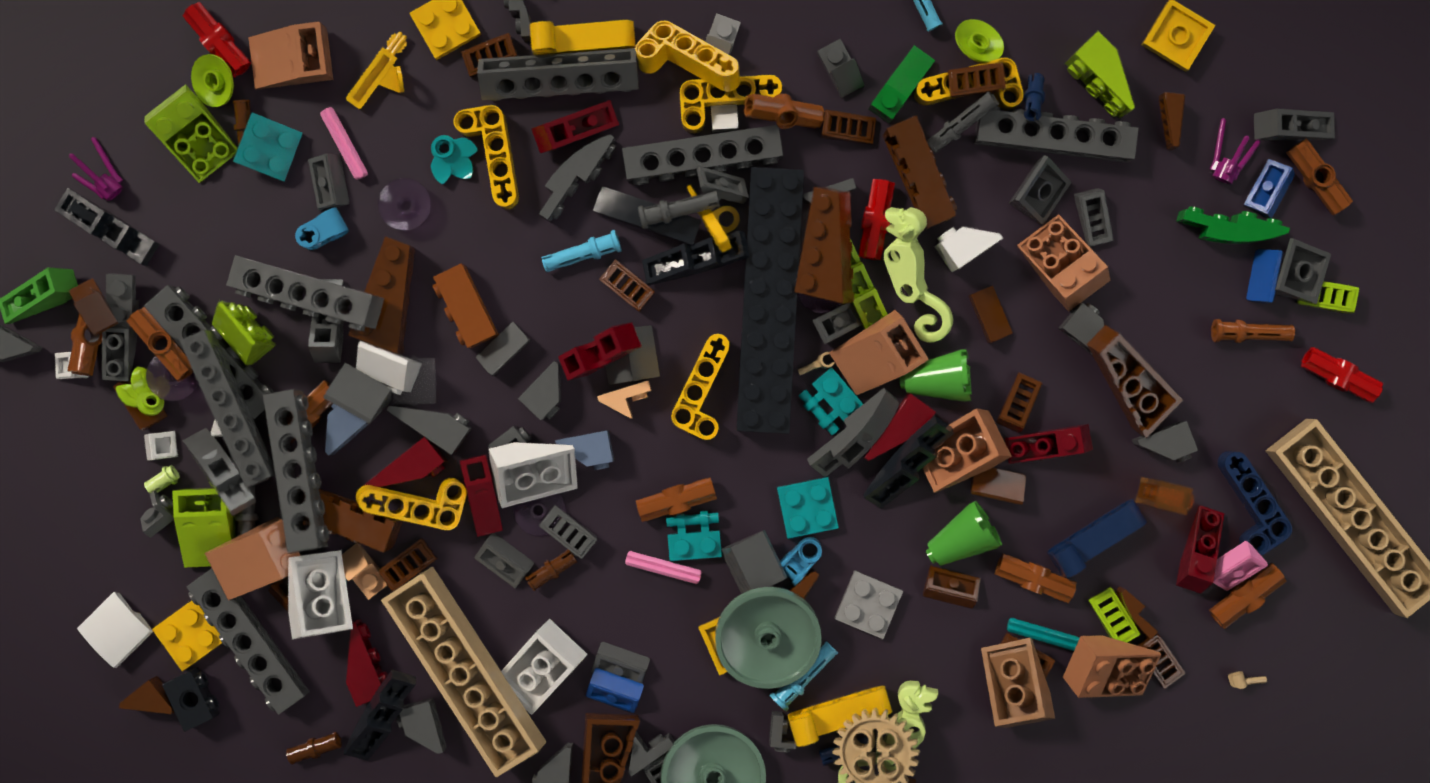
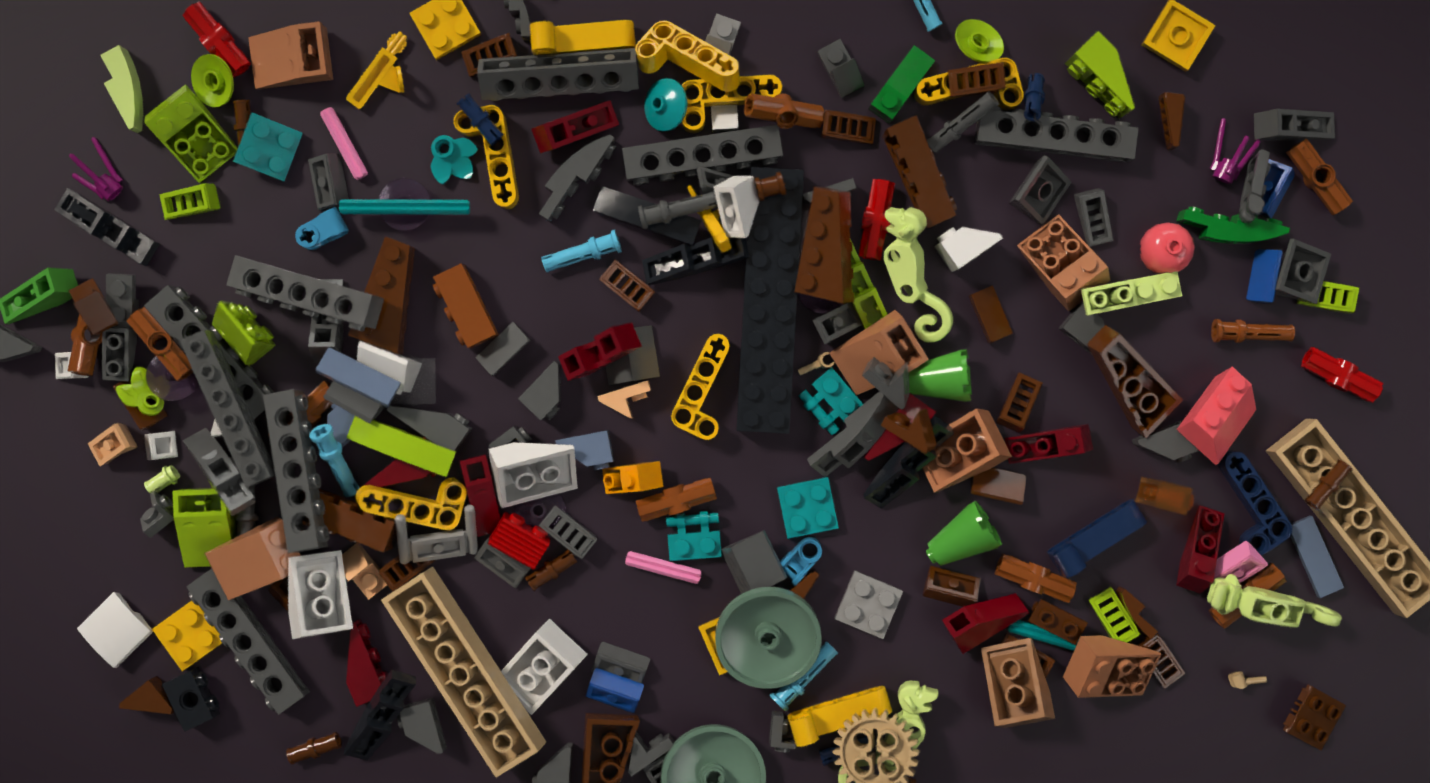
none -> light nougat slope [88,423,138,466]
none -> yellowish green slope [100,45,143,133]
none -> lime slope [159,183,220,220]
none -> medium azure pin [310,424,360,497]
none -> sand blue tile [316,347,401,408]
none -> teal axle [339,199,470,215]
none -> lime slope [346,416,456,477]
none -> light grey plate [395,505,478,564]
none -> dark blue pin [457,93,503,145]
none -> red brick [488,512,550,570]
none -> light orange slope [602,461,663,494]
none -> teal dish [644,78,687,131]
none -> white slope [714,176,759,238]
none -> reddish brown bush [754,172,786,202]
none -> dark grey slope [862,357,910,410]
none -> reddish brown slope [881,409,937,453]
none -> dark red slope [942,593,1029,654]
none -> reddish brown hinge [1028,599,1088,645]
none -> yellowish green slope [1081,272,1182,316]
none -> coral cylinder [1140,222,1195,274]
none -> coral slope [1176,367,1256,465]
none -> yellowish green animal [1207,574,1342,627]
none -> dark grey hinge [1238,149,1271,224]
none -> reddish brown hinge [1283,684,1346,751]
none -> sand blue tile [1290,515,1344,598]
none -> reddish brown pin [1305,459,1353,511]

